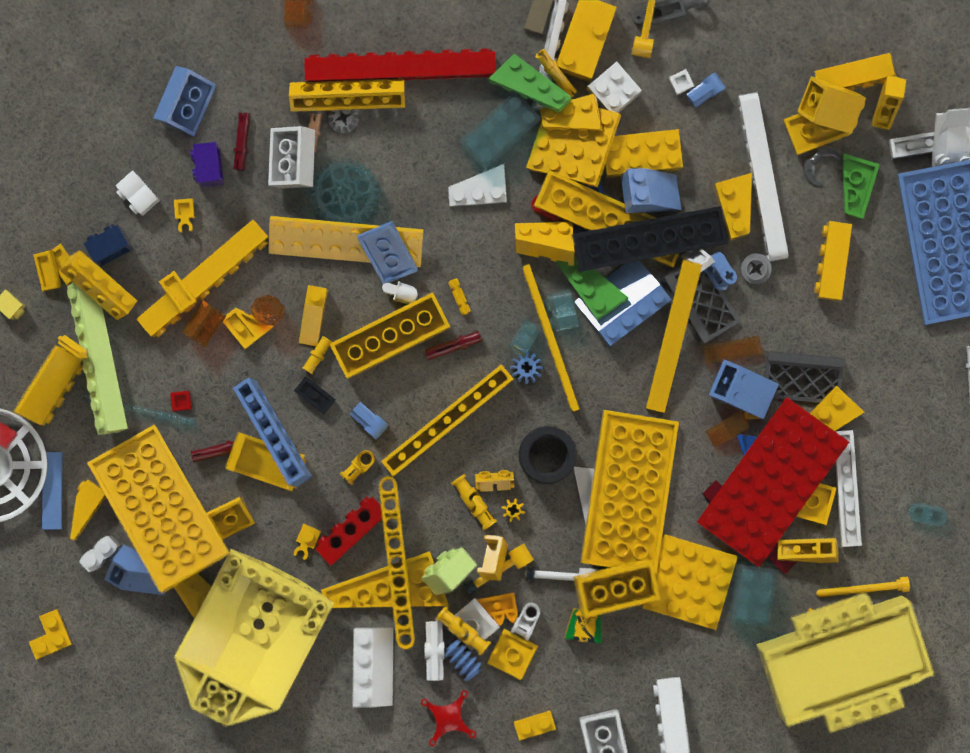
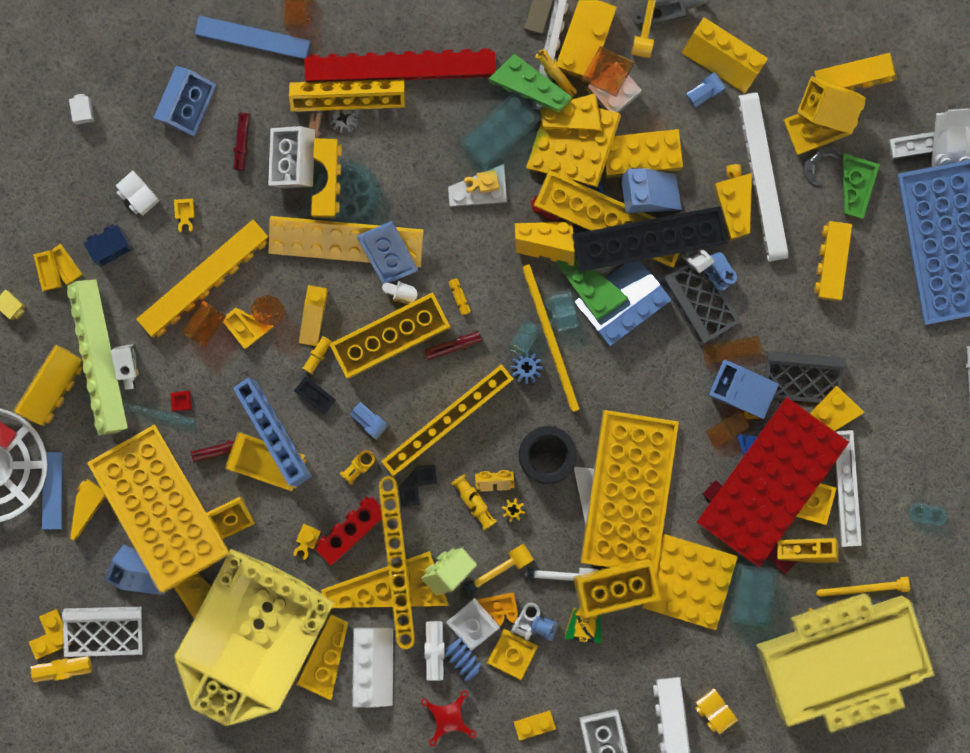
yellow axle [58,335,88,360] -> none
yellow brick [60,250,137,320] -> none
white brick [80,536,121,572] -> none
yellow tile [159,271,197,313] -> none
dark purple brick [190,142,224,188] -> none
yellow piece [435,606,491,656] -> none
yellow panel [477,535,508,581] -> none
yellow tile [646,260,702,413] -> none
white plate [668,69,694,95] -> none
light grey gear [741,253,772,284] -> none
yellow slope [871,75,906,130] -> none
none -> yellow piece [31,656,92,683]
none -> white fence [62,606,143,657]
none -> white brick [69,94,94,124]
none -> white torso [111,344,139,390]
none -> medium blue tile [195,16,310,59]
none -> yellow wing [296,614,348,700]
none -> yellow arch [311,138,342,218]
none -> black tile [399,465,437,507]
none -> yellow plate [464,170,499,194]
none -> medium blue piece [531,616,559,641]
none -> clear orange plate [582,46,635,97]
none -> yellow slope [681,17,768,94]
none -> yellow brick [695,688,738,734]
none -> yellow hinge [726,164,742,179]

